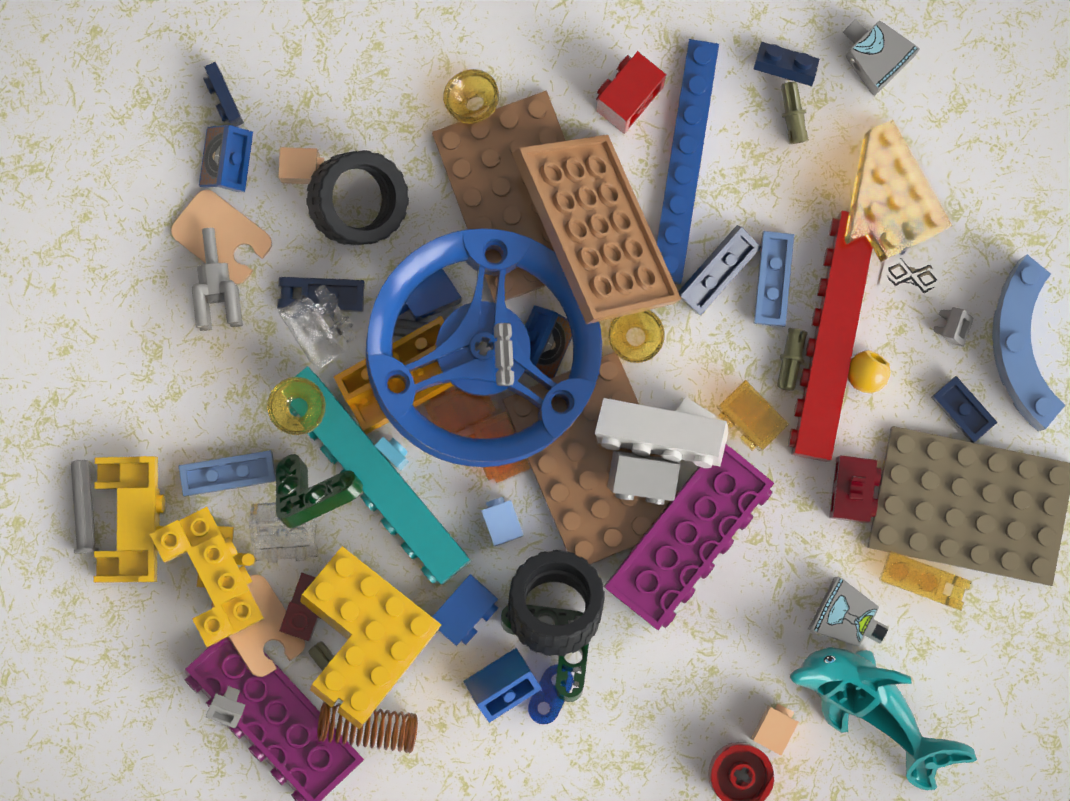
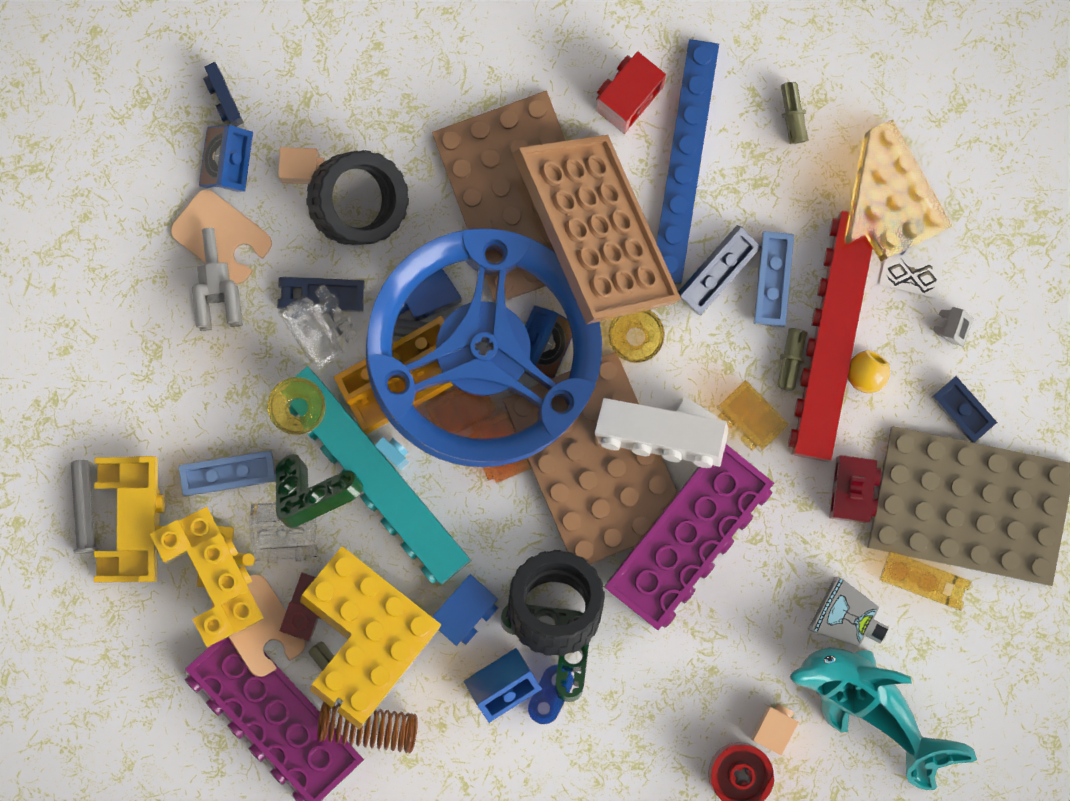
light grey tile [206,686,245,728] -> none
clear yellow piece [443,69,499,124] -> none
light blue brick [481,497,524,546] -> none
light grey axle [494,323,514,386] -> none
light grey brick [607,450,681,505] -> none
dark blue plate [753,41,820,86] -> none
light grey torso [843,19,920,96] -> none
medium blue brick [992,254,1065,432] -> none

